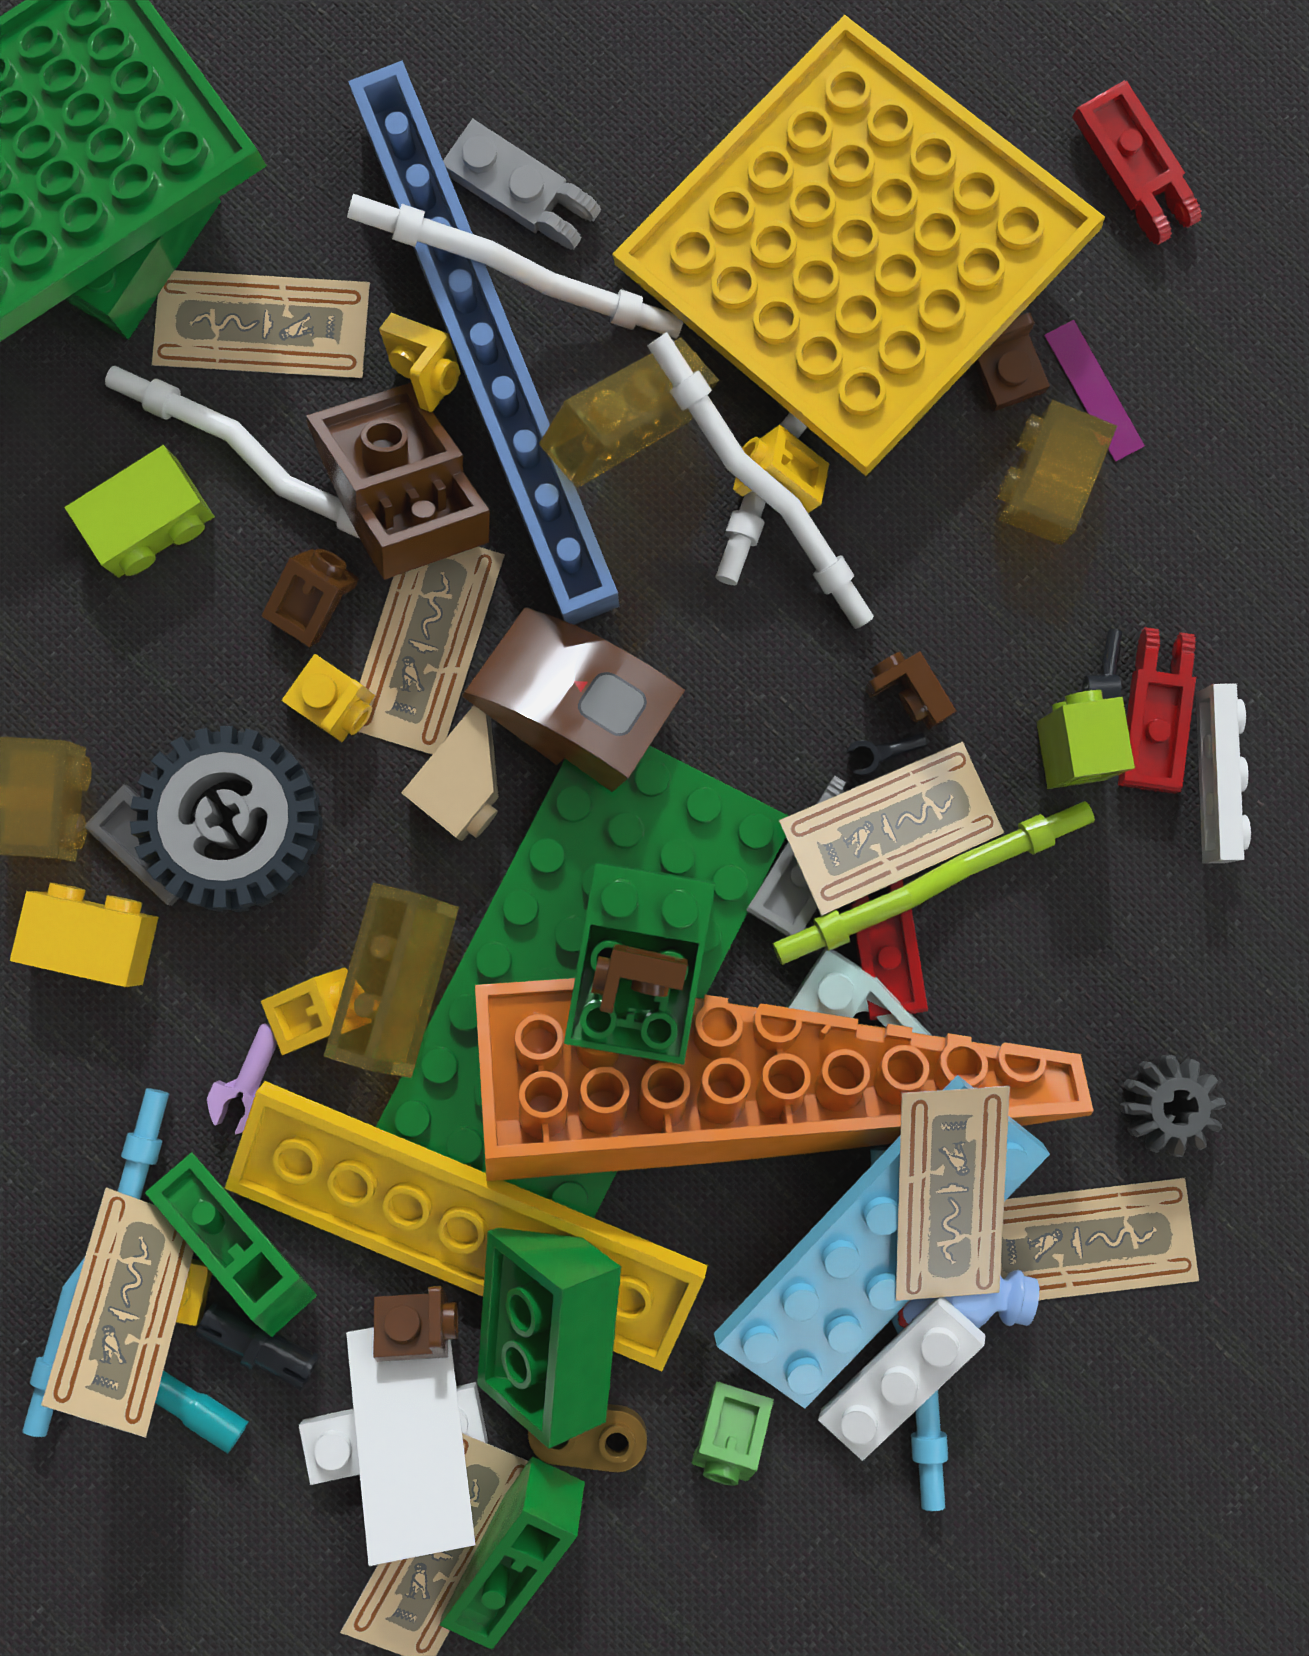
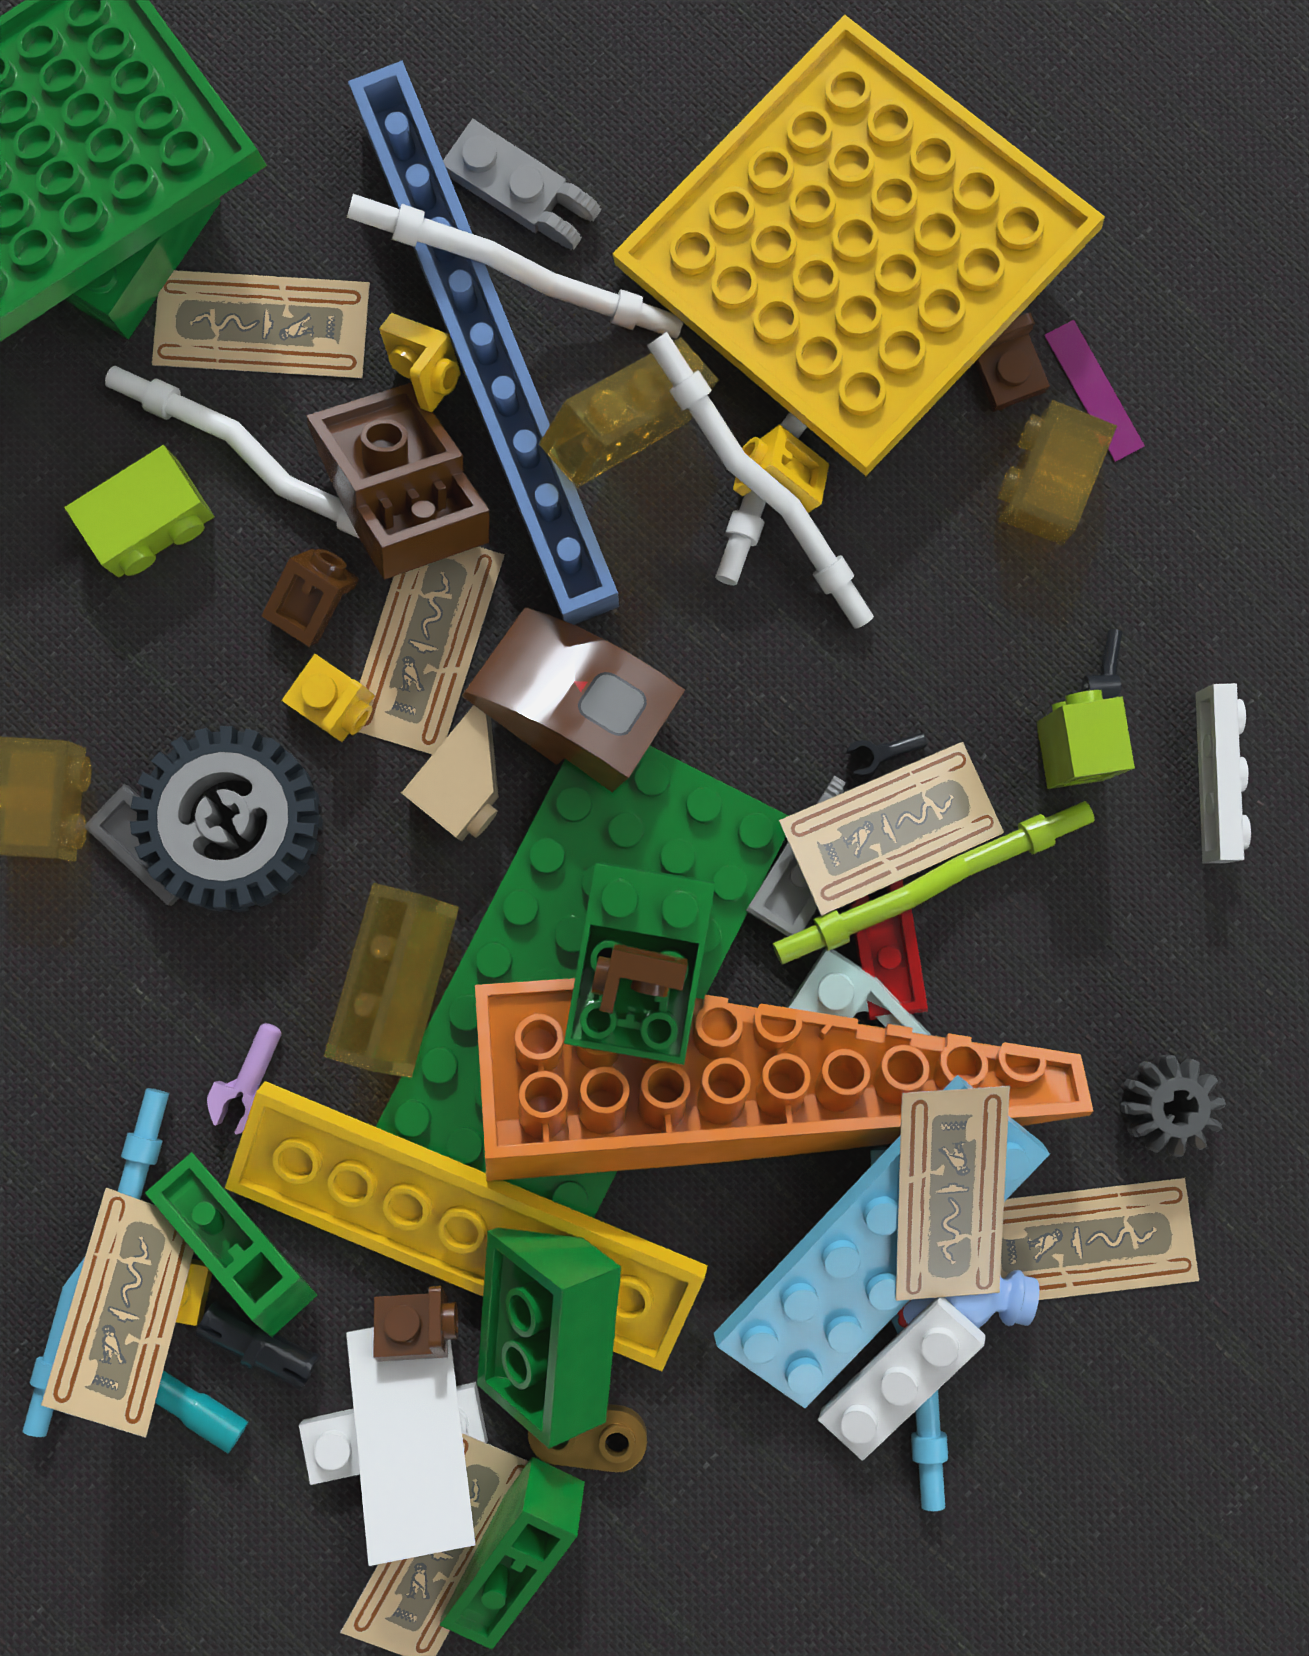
yellow brick [10,883,159,987] -> none
yellow bracket [261,968,367,1055] -> none
bright green bracket [691,1382,774,1486] -> none
reddish brown bracket [865,651,957,730] -> none
red hinge [1072,80,1202,245] -> none
red hinge [1118,627,1196,794] -> none

